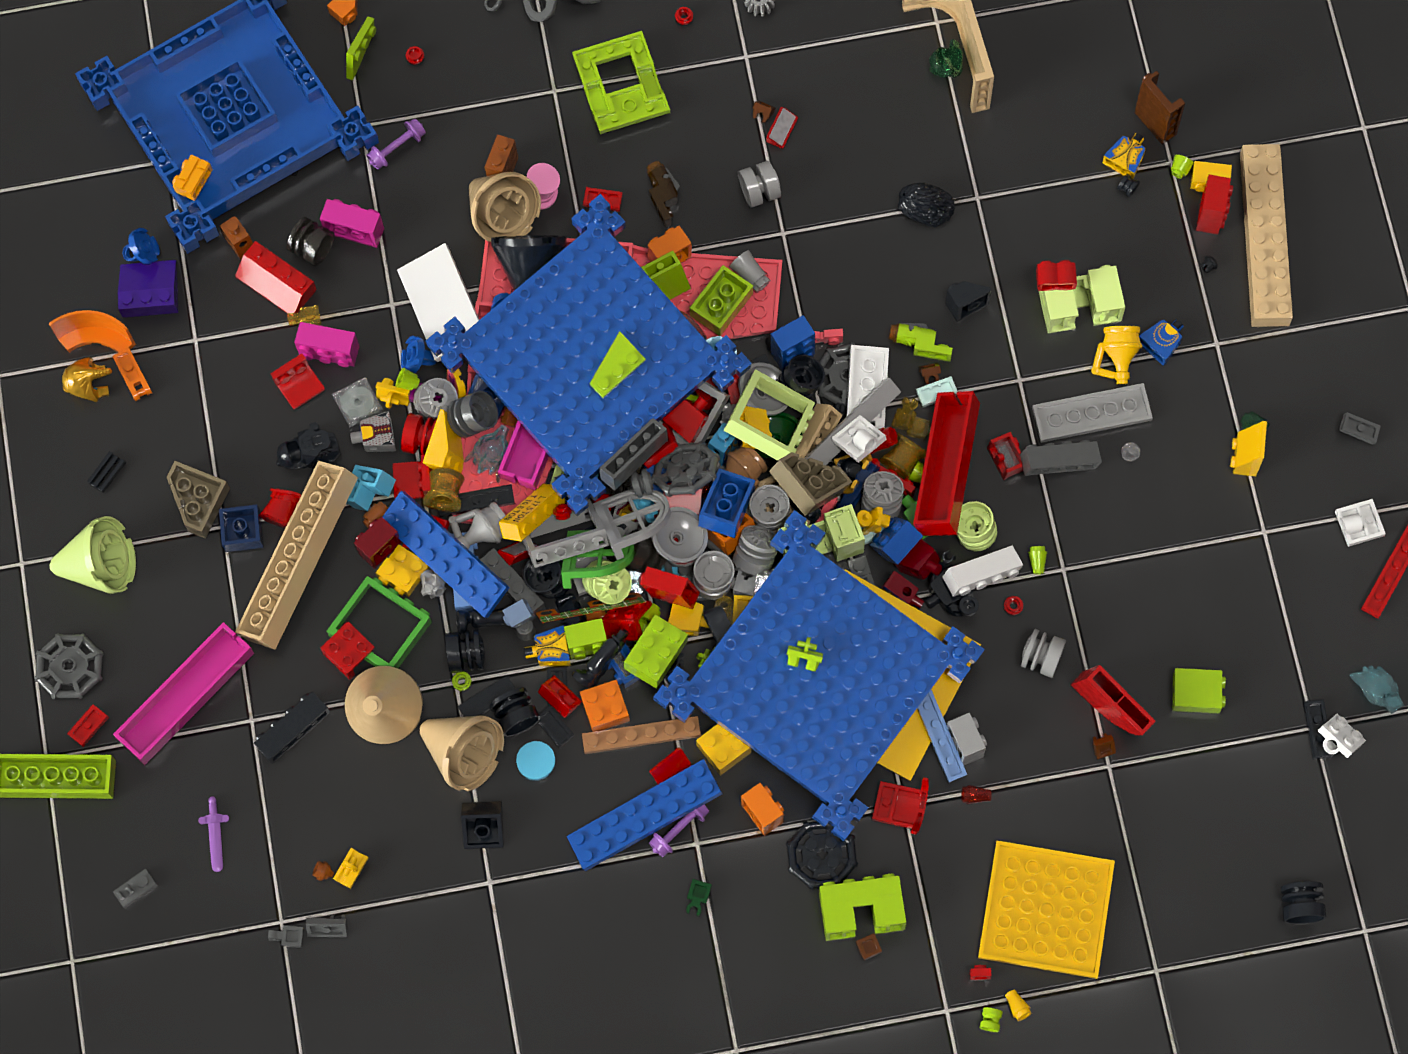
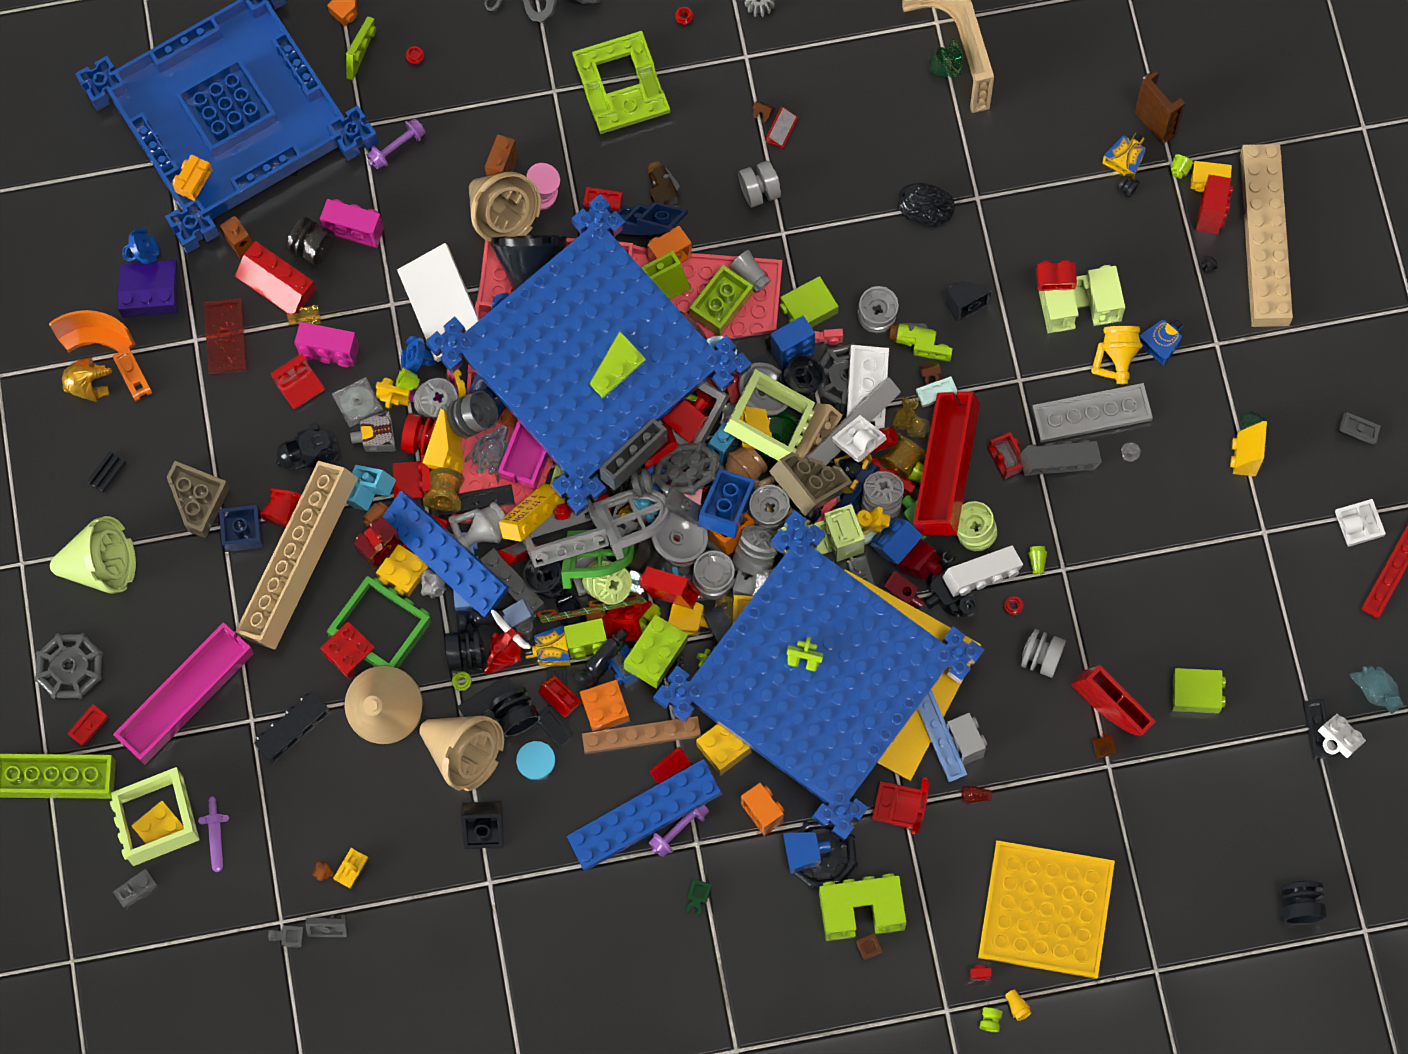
none -> yellowish green window [110,767,199,866]
none -> yellow plate [132,801,184,844]
none -> clear red plate [203,298,247,374]
none -> red plate [364,527,383,553]
none -> red helmet [484,610,531,674]
none -> dark blue slope [617,202,688,235]
none -> flat silver plate [664,489,703,524]
none -> lime brick [779,276,839,327]
none -> blue torso [783,832,831,874]
none -> light grey wheel [857,286,899,333]

